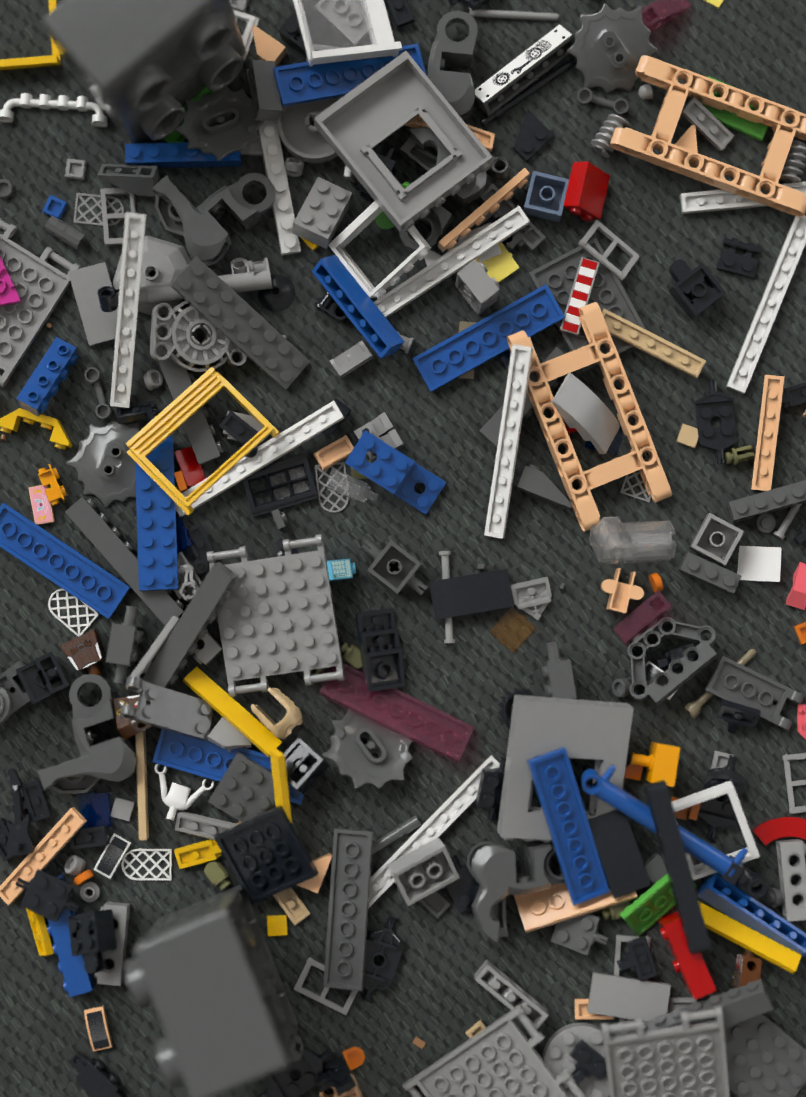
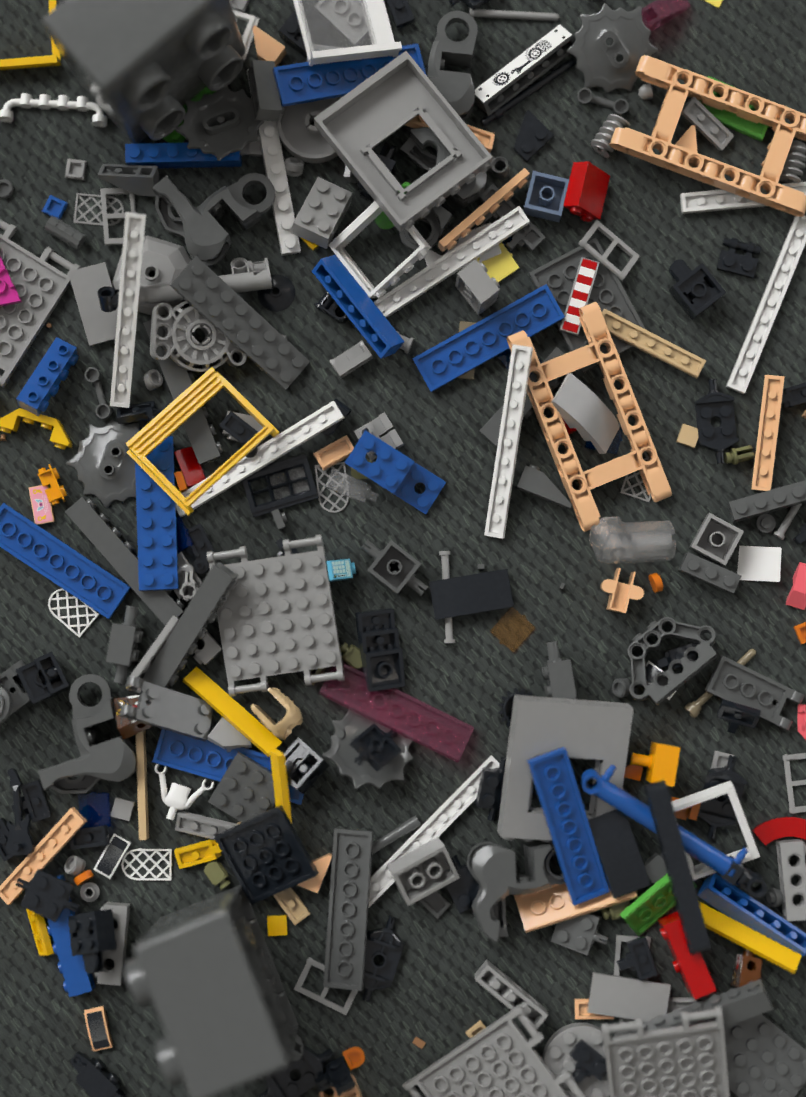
torso [60,629,105,675] -> none
light grey slope [511,577,552,620] -> none
clear pink slope [613,591,671,644] -> none
none -> black plate [349,723,402,772]

